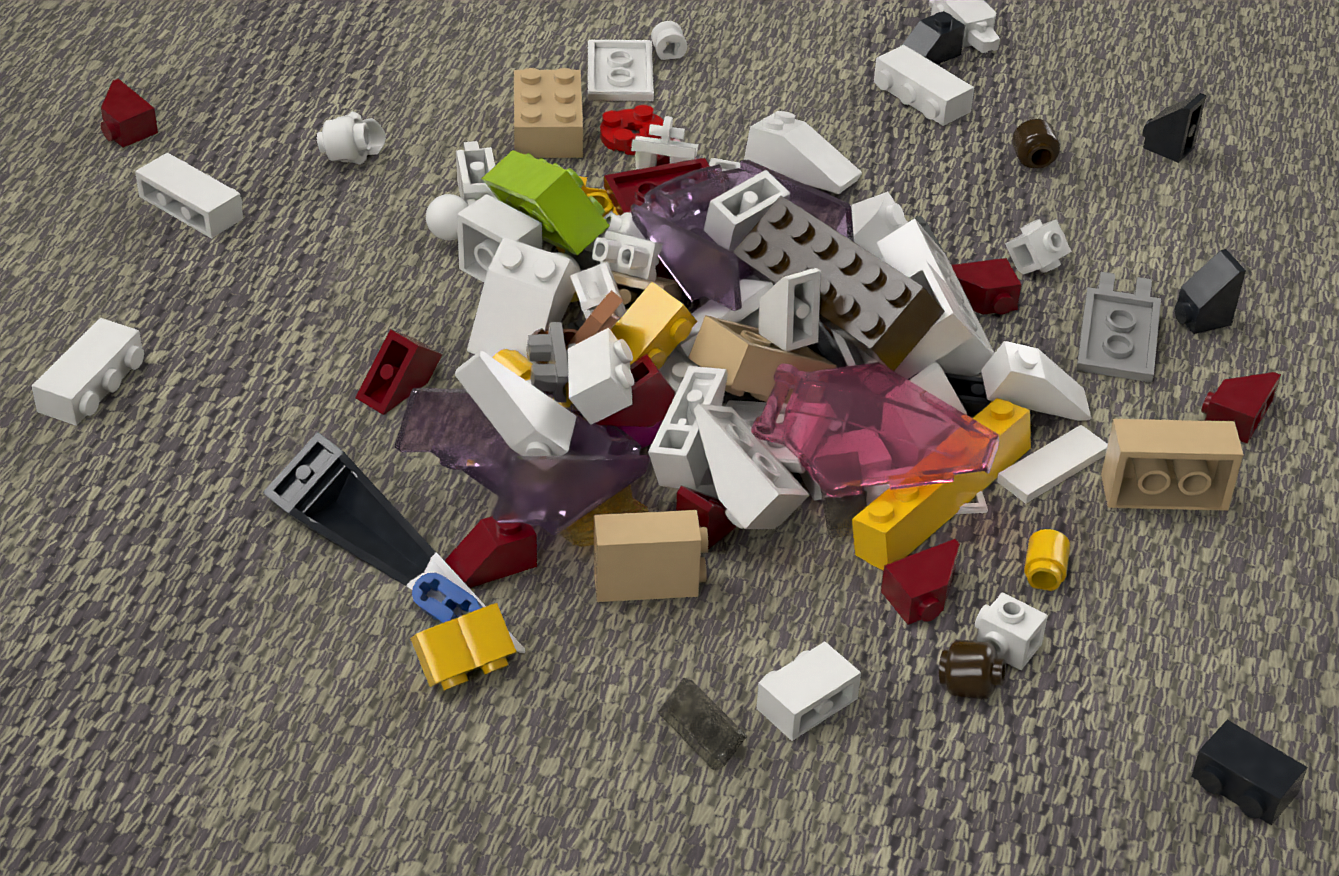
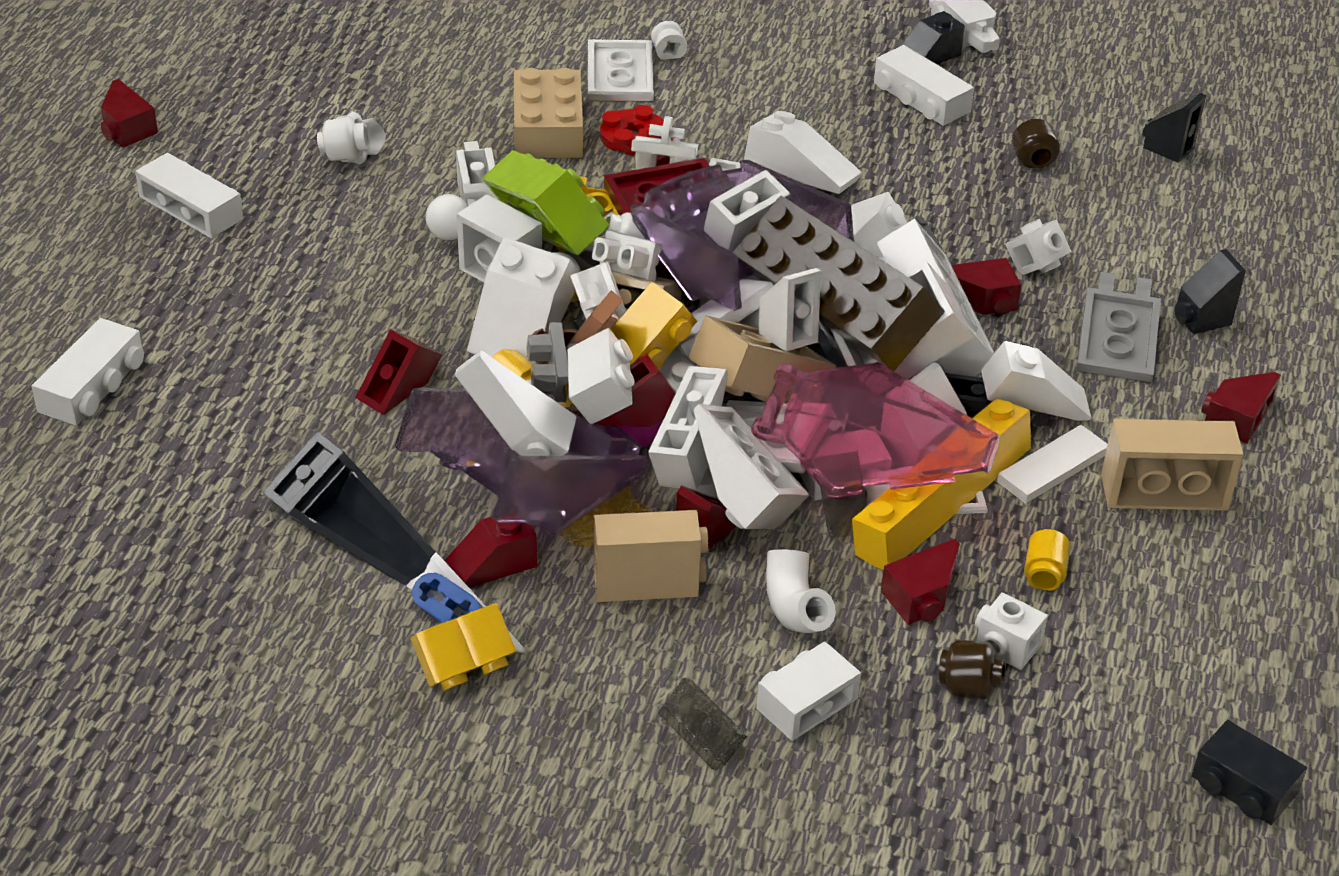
none -> white cylinder [766,549,836,633]

